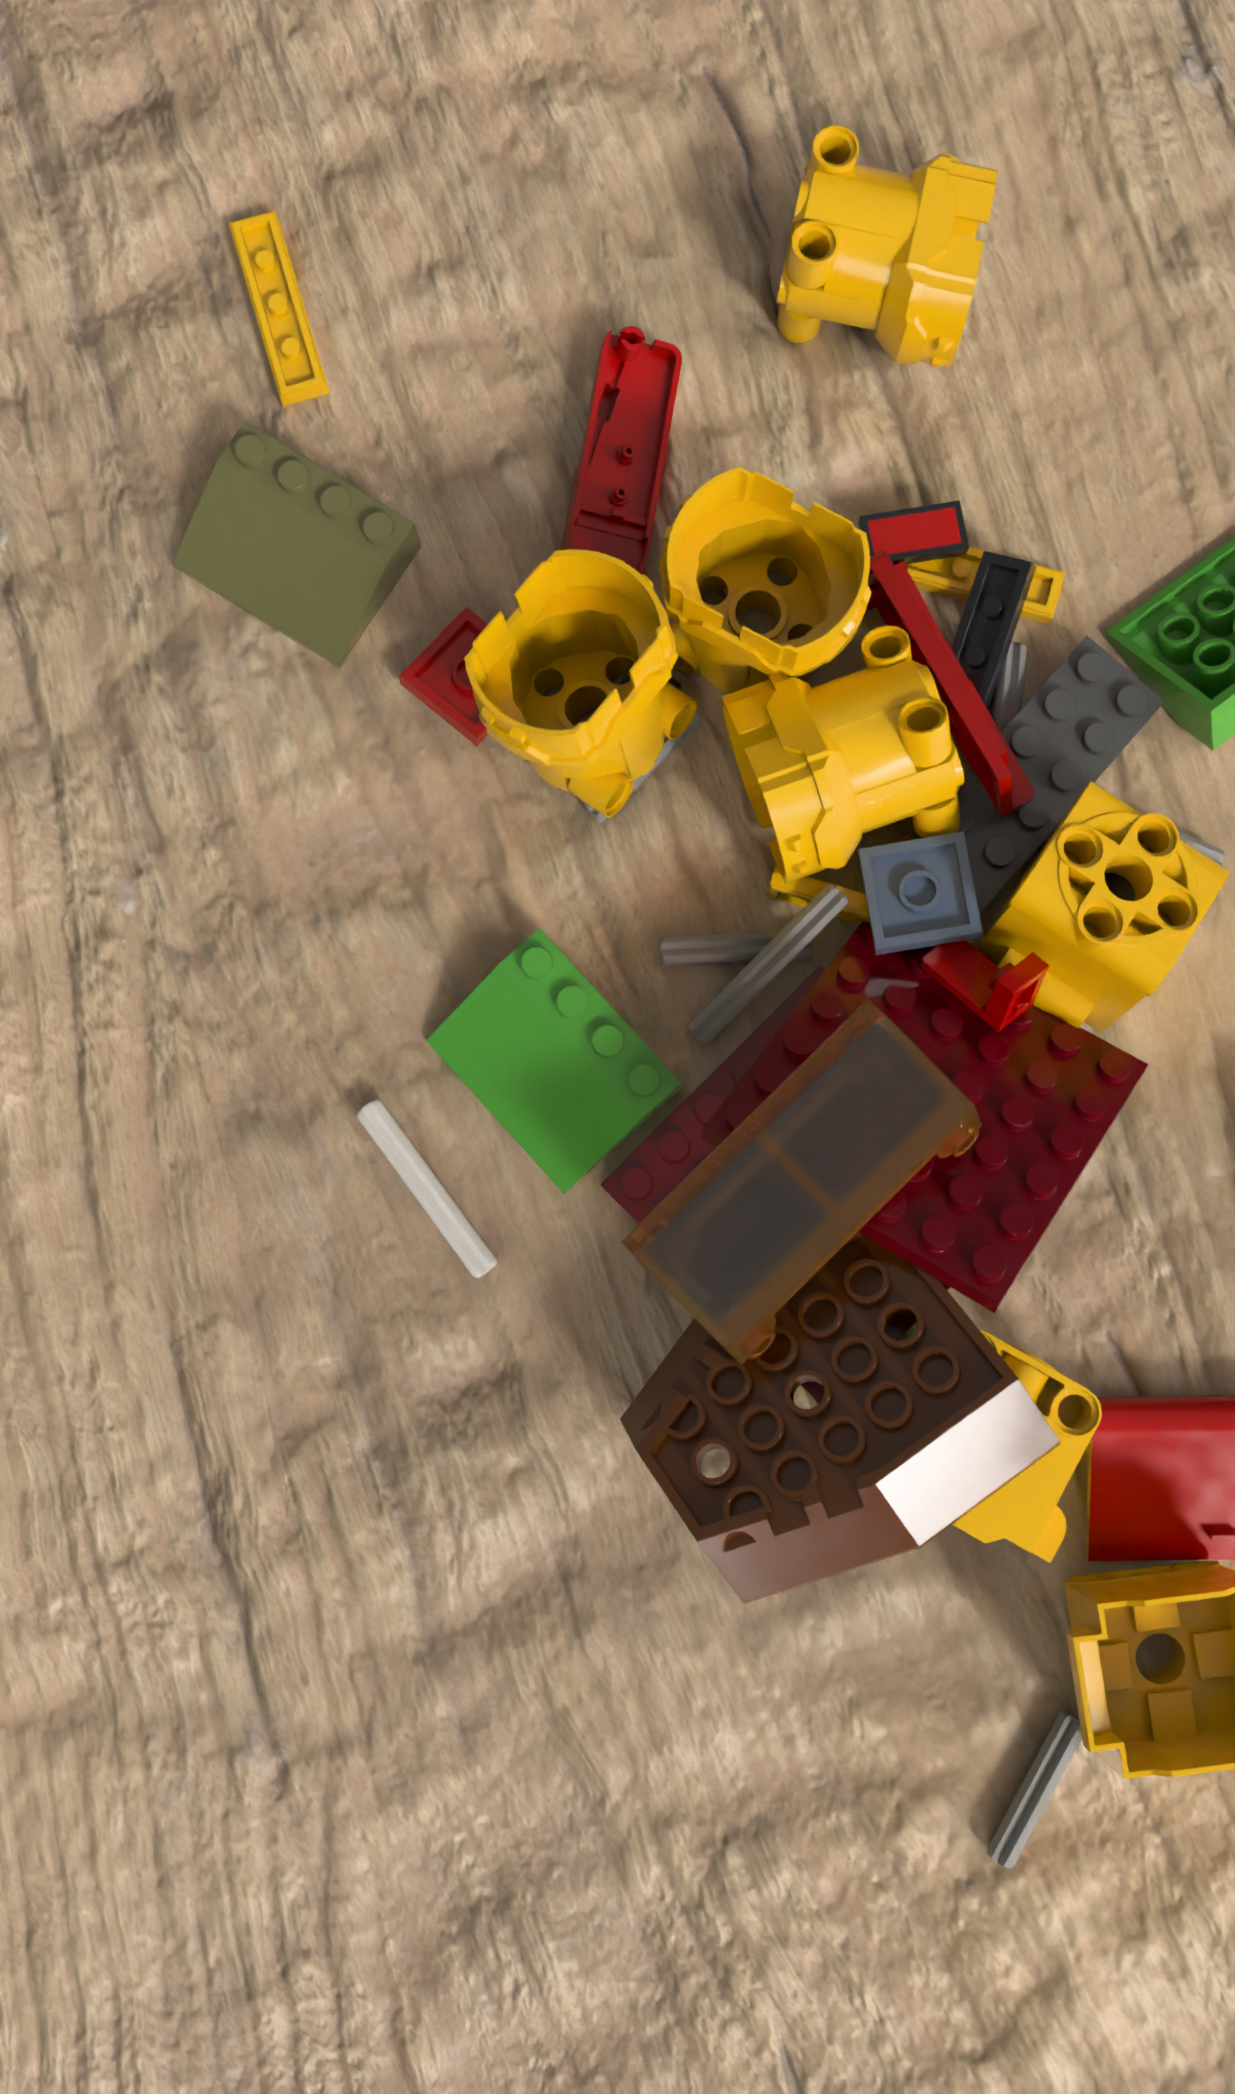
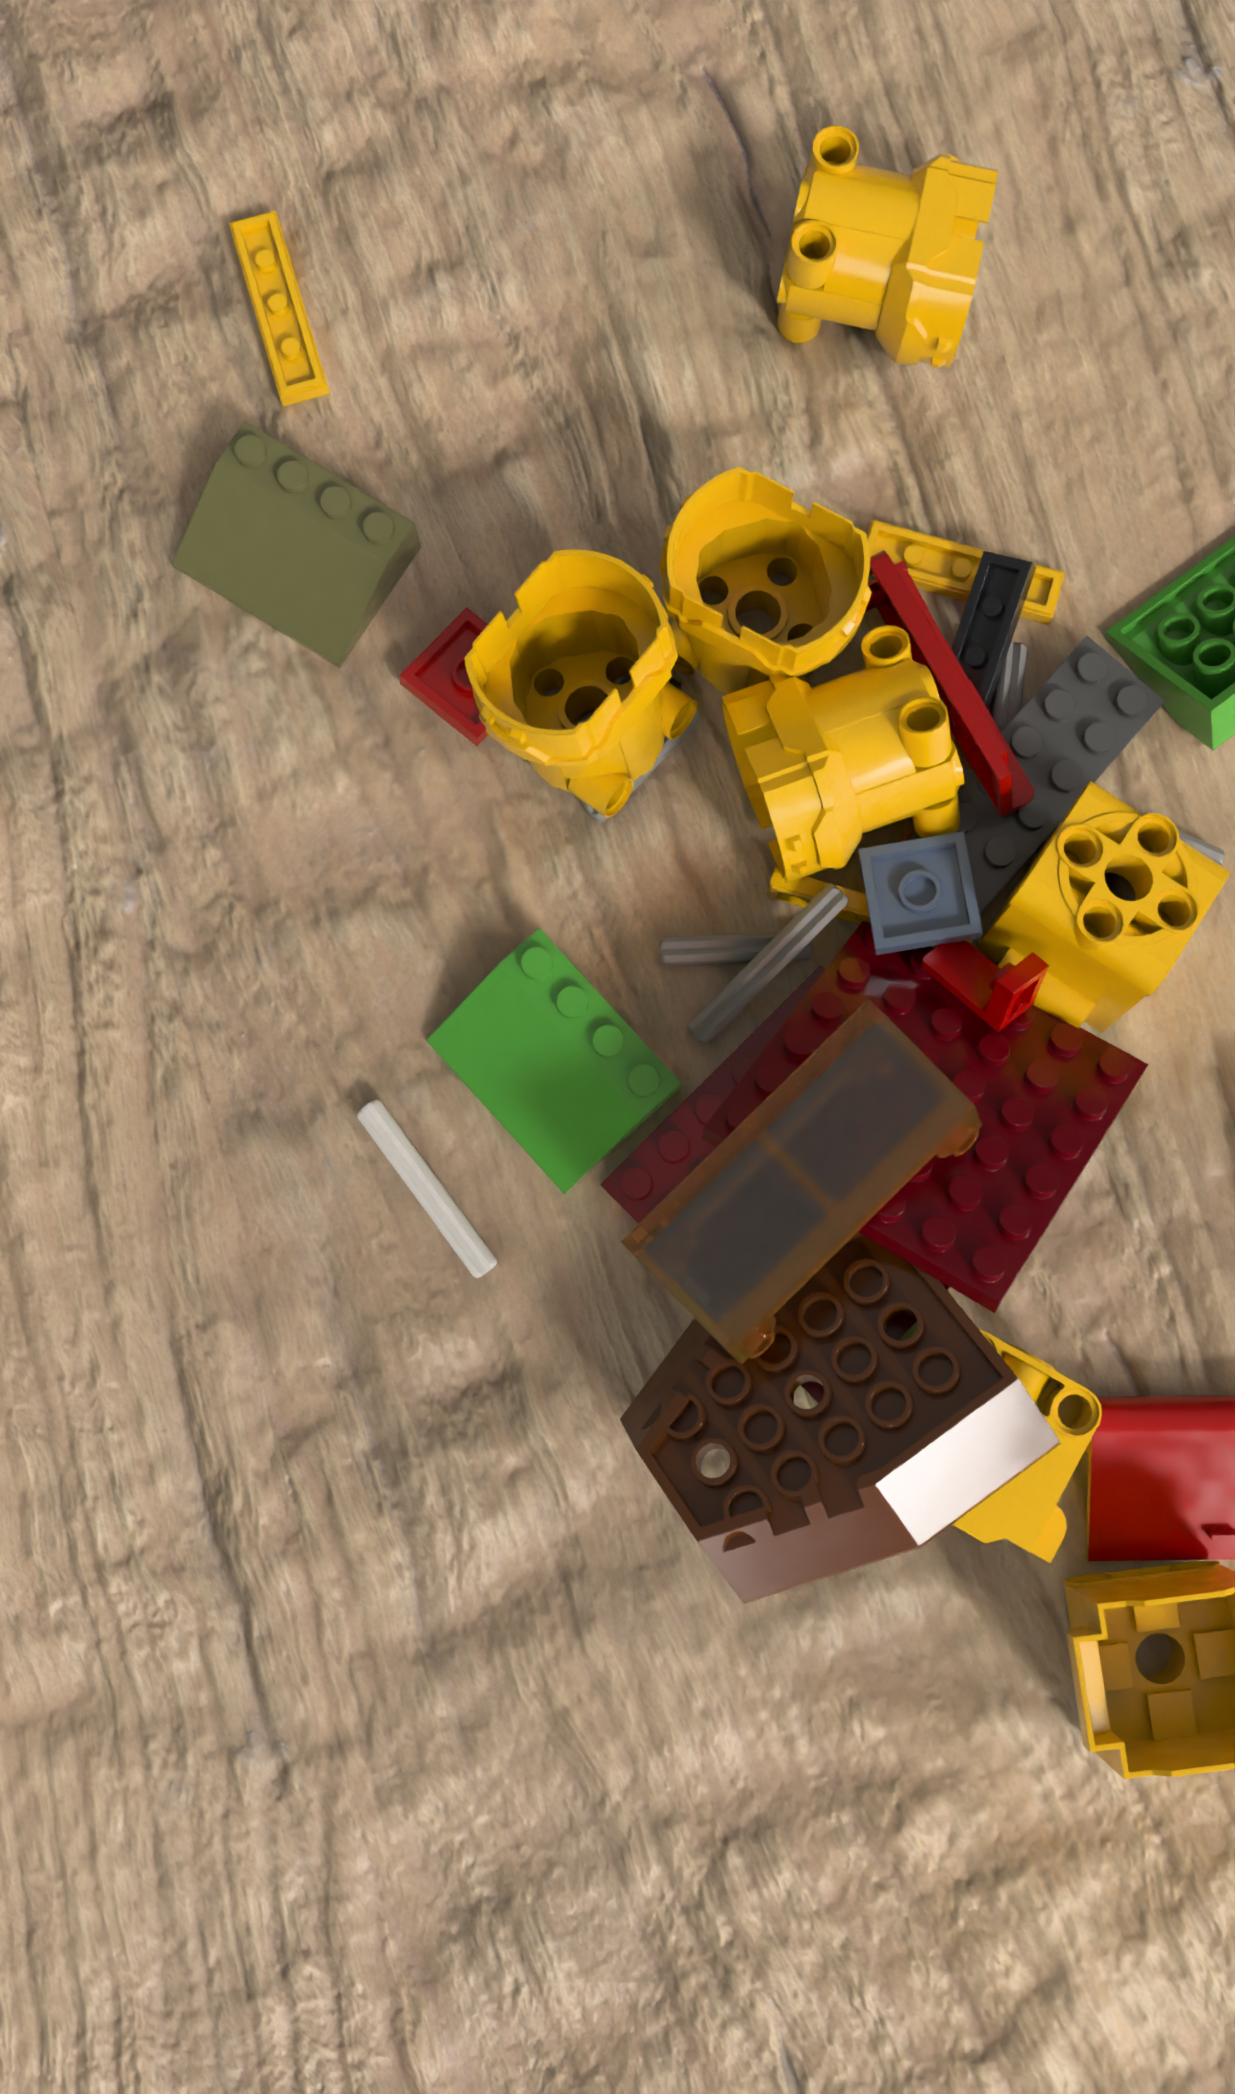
red piece [560,326,682,575] -> none
red tile [858,500,969,565] -> none
light grey axle [987,1711,1082,1869] -> none

